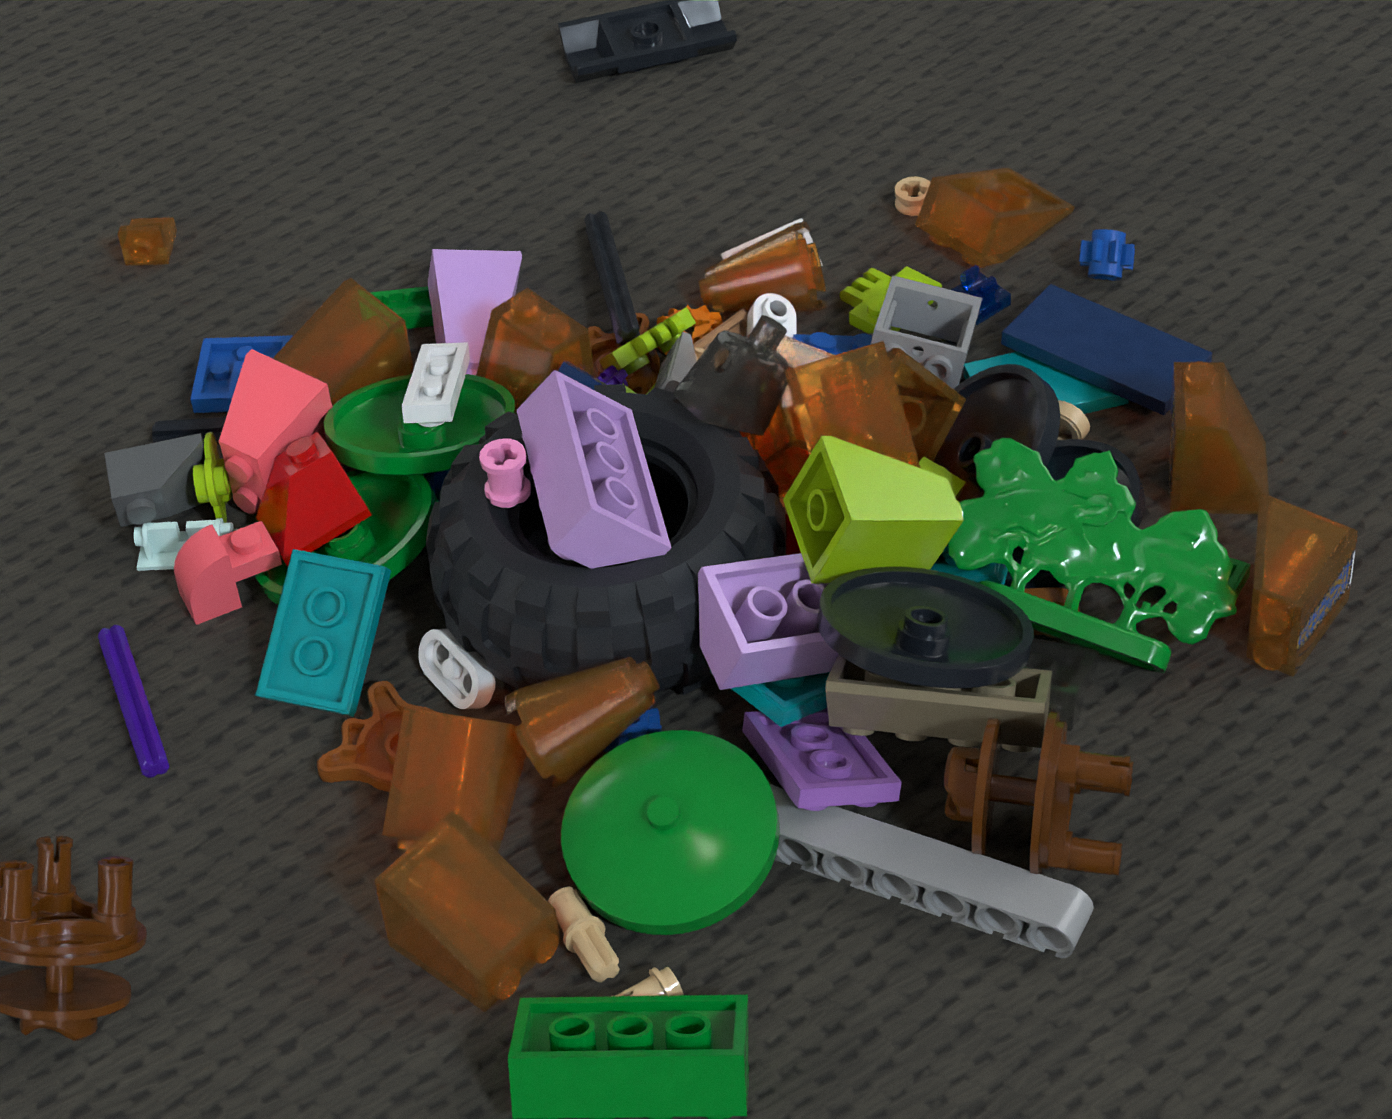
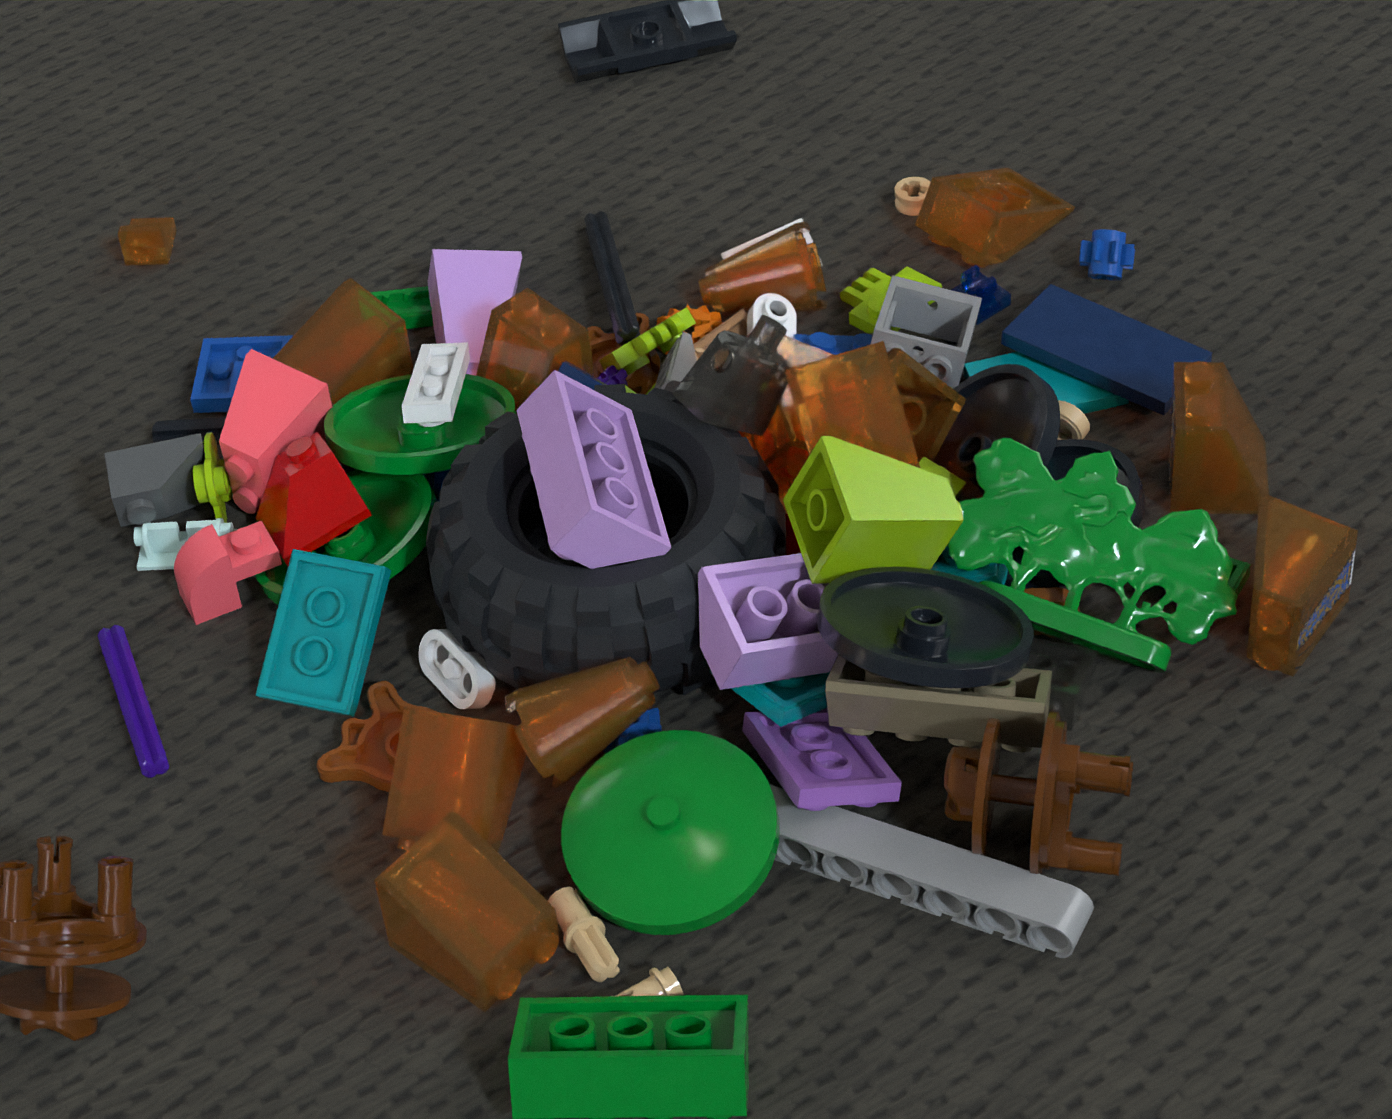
bright pink bush [479,439,531,508] -> none

